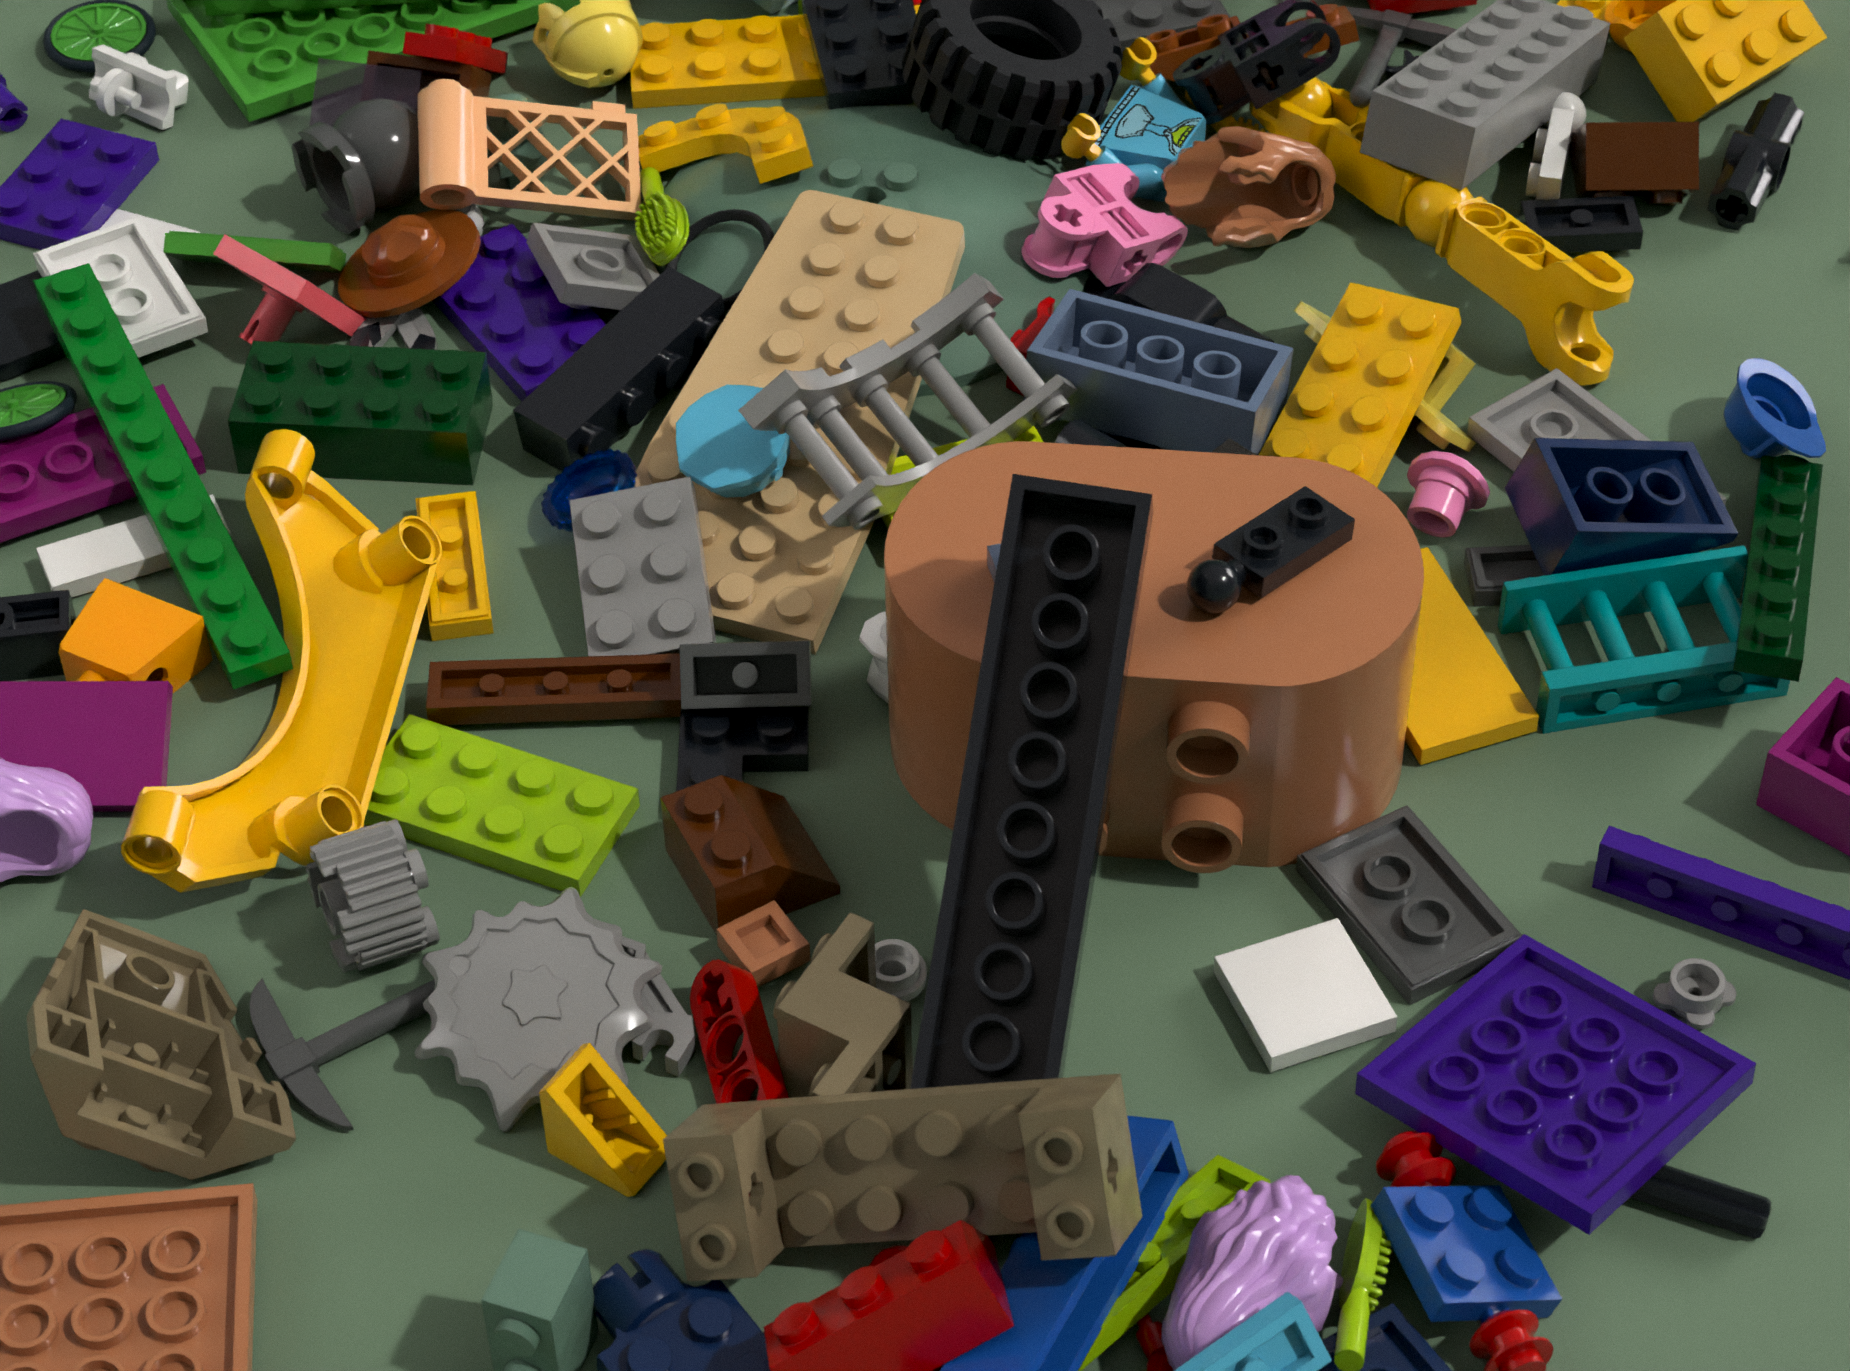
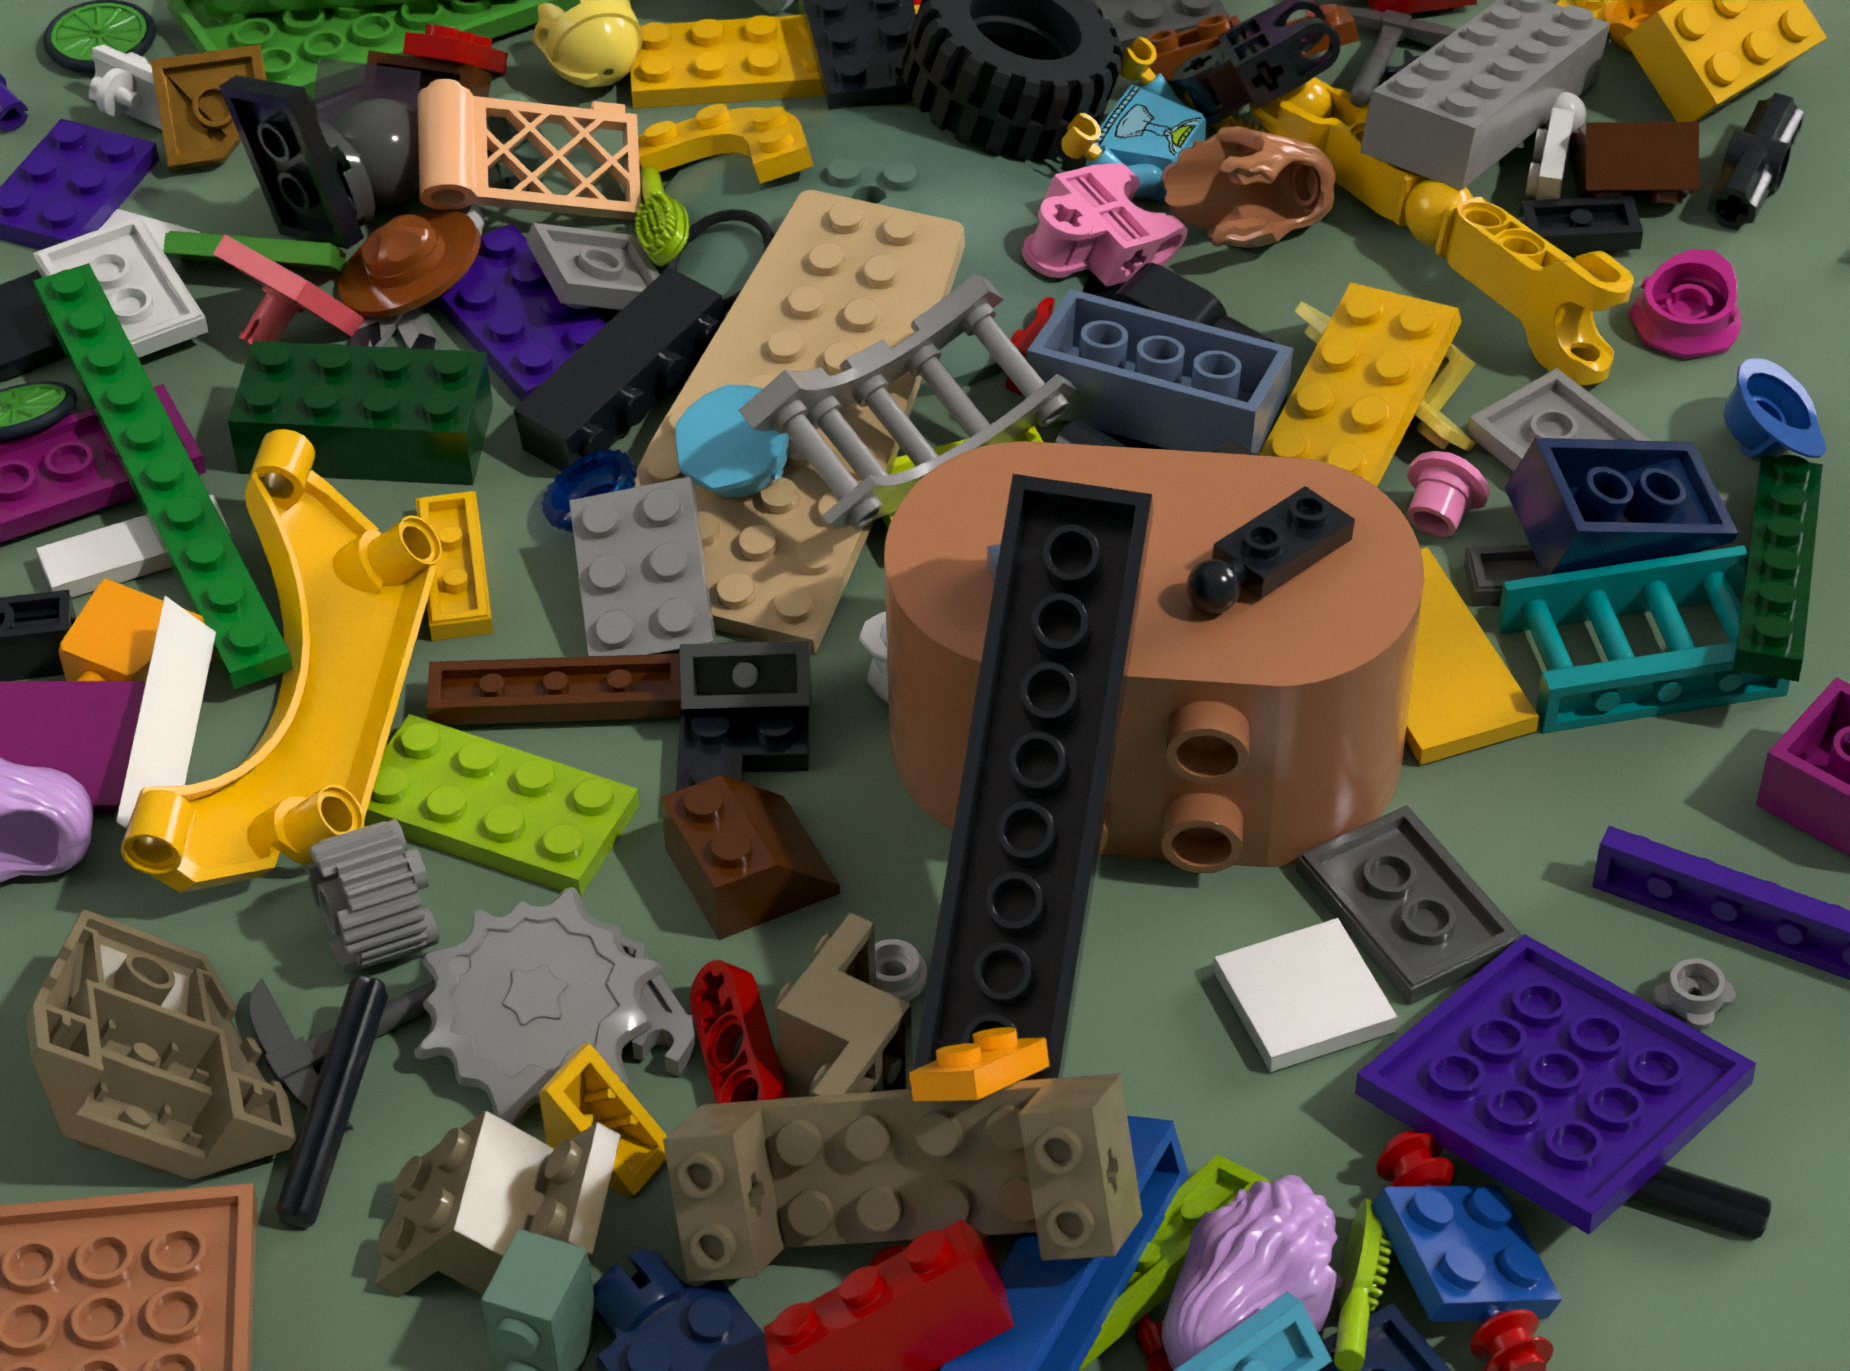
nougat plate [716,900,811,987] -> none
none -> white sticker [116,596,216,829]
none -> pearl gold plate [150,44,266,171]
none -> black plate [219,75,364,249]
none -> black axle [276,976,388,1228]
none -> dark tan bracket [374,1110,621,1298]
none -> light orange plate [909,1028,1050,1102]
none -> dark pink hat [1629,249,1742,359]

